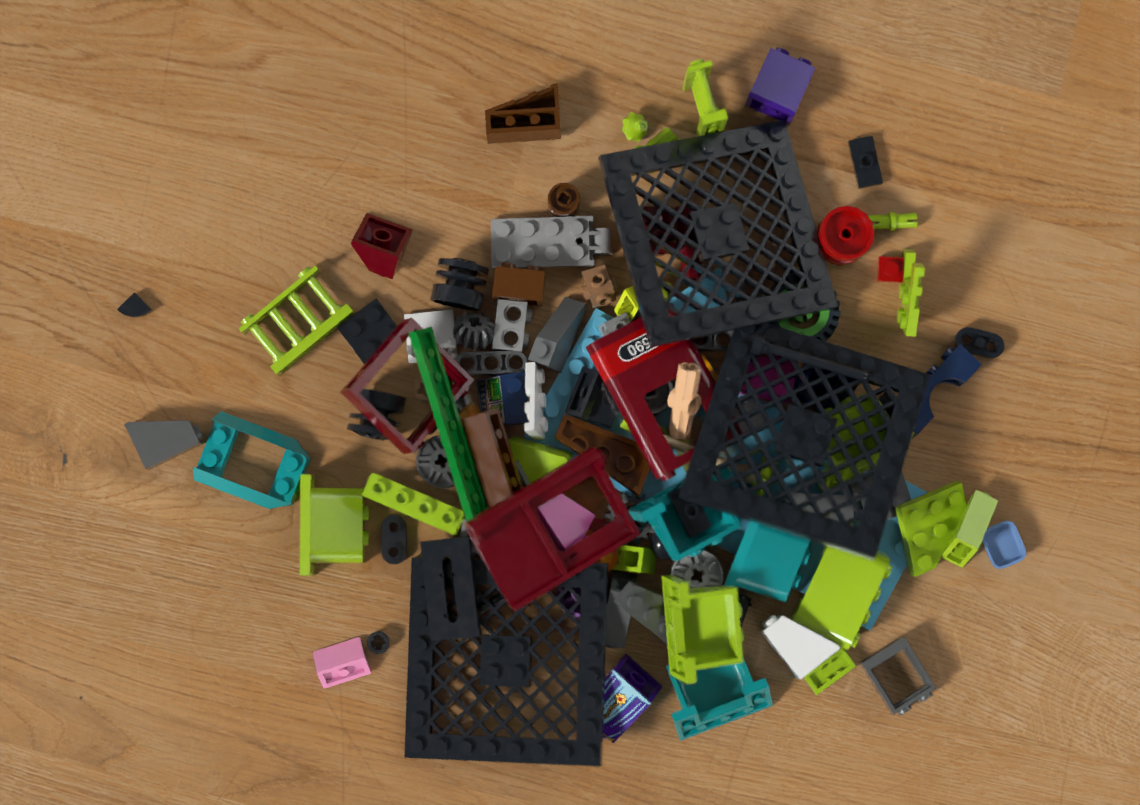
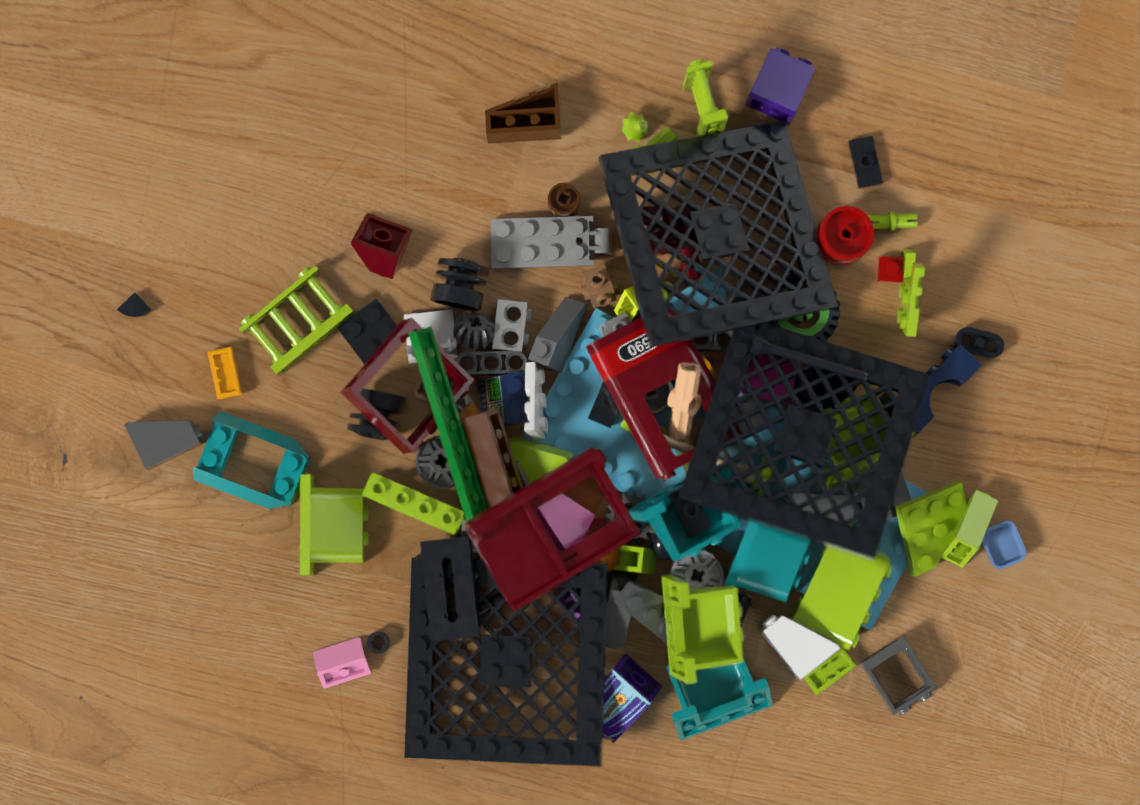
black plate [382,515,407,565] -> none
reddish brown brick [492,263,545,306] -> none
reddish brown wing [555,413,650,497] -> none
black plate [565,366,603,421] -> none
none -> light orange plate [207,346,243,401]

